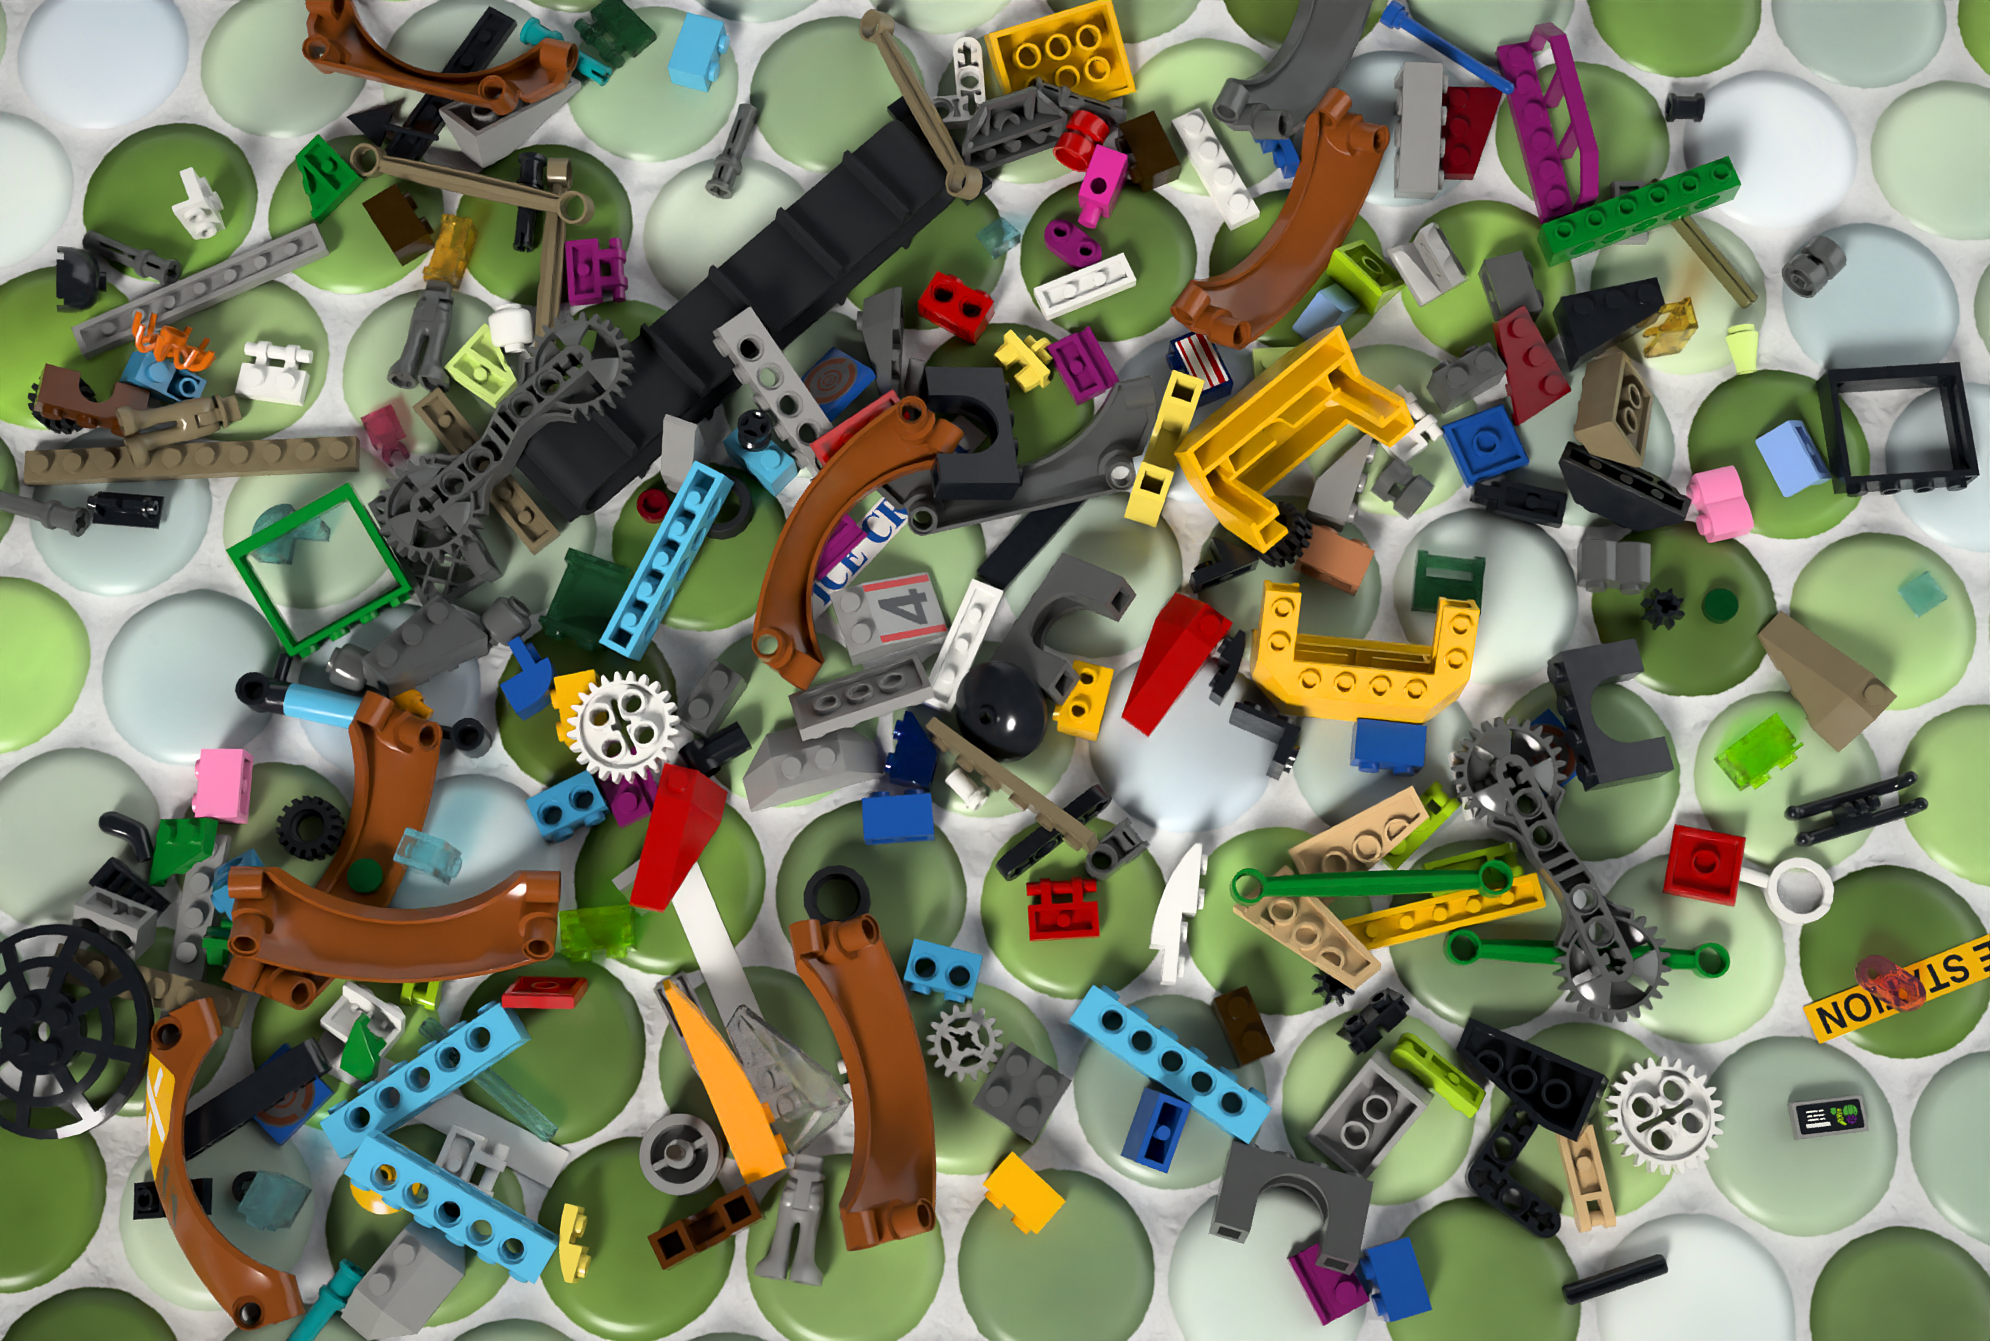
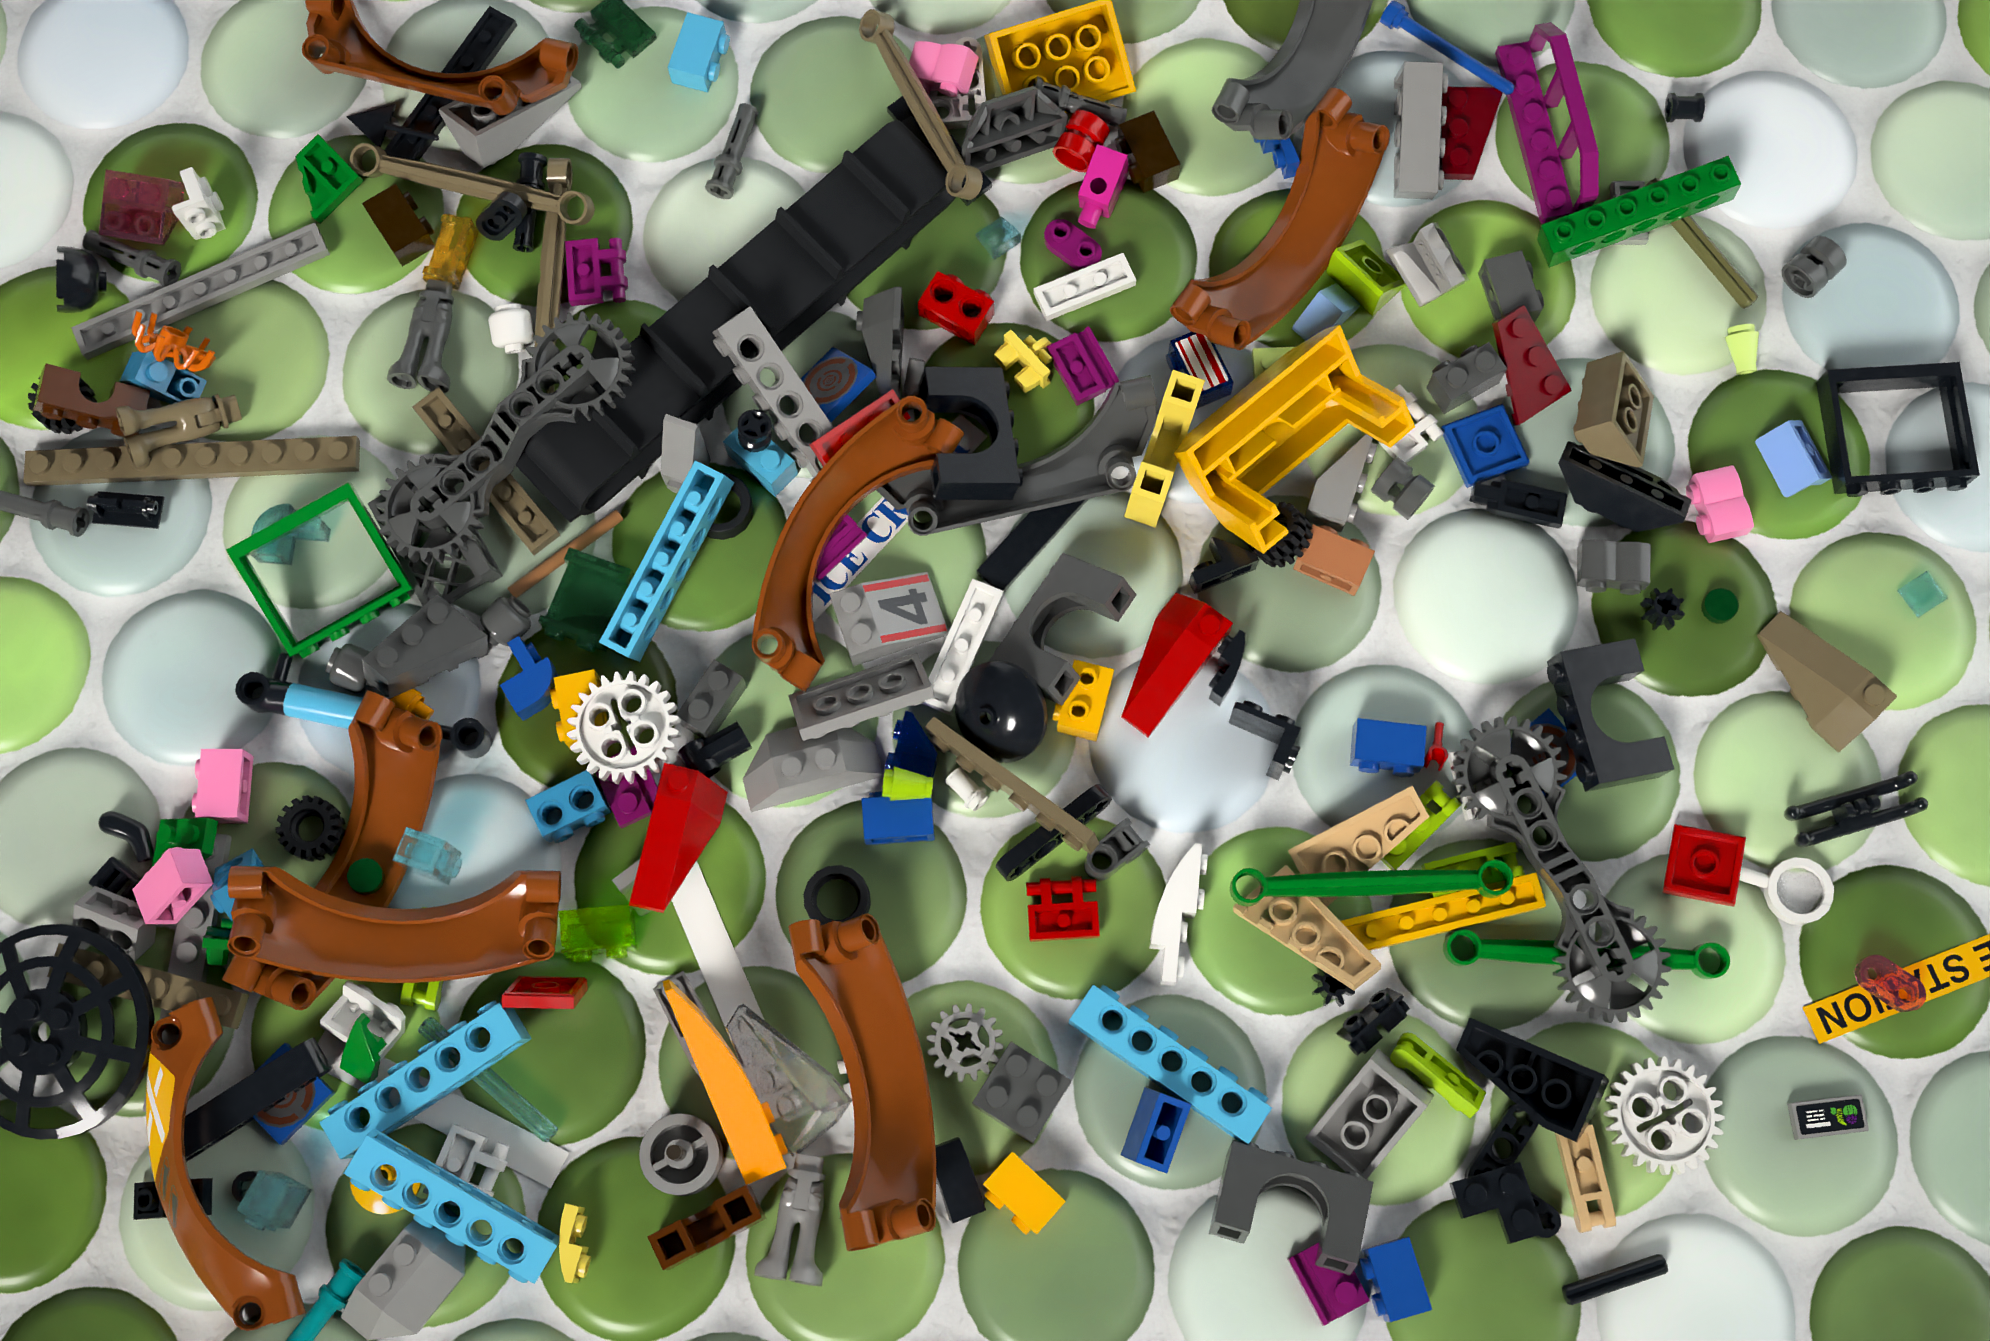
white plate [235,340,313,406] -> none
clear pink plate [361,404,410,467] -> none
yellowish green wing [443,323,518,408] -> none
teal pin [520,17,612,86] -> none
dark red tile [637,488,671,524] -> none
dark azure brick [903,938,983,1004] -> none
white plate [1170,108,1260,231] -> none
dark brown brick [1210,985,1275,1069] -> none
yellow wedge [1250,580,1480,725] -> none
clear green plate [1411,550,1486,616] -> none
black wedge [1553,277,1666,372] -> none
clear yellow hinge [1642,297,1699,359] -> none
clear neon green hinge [1714,712,1804,792] -> none
none -> clear pink slope [99,169,185,245]
none -> bright pink brick [132,847,213,924]
none -> black plate [476,192,527,241]
none -> medium nougat bar [507,509,624,598]
none -> lime cone [882,766,933,801]
none -> bright pink brick [909,41,979,97]
none -> black slope [935,1137,986,1223]
none -> red hand [1424,722,1448,771]
none -> black plate [1449,1162,1545,1244]

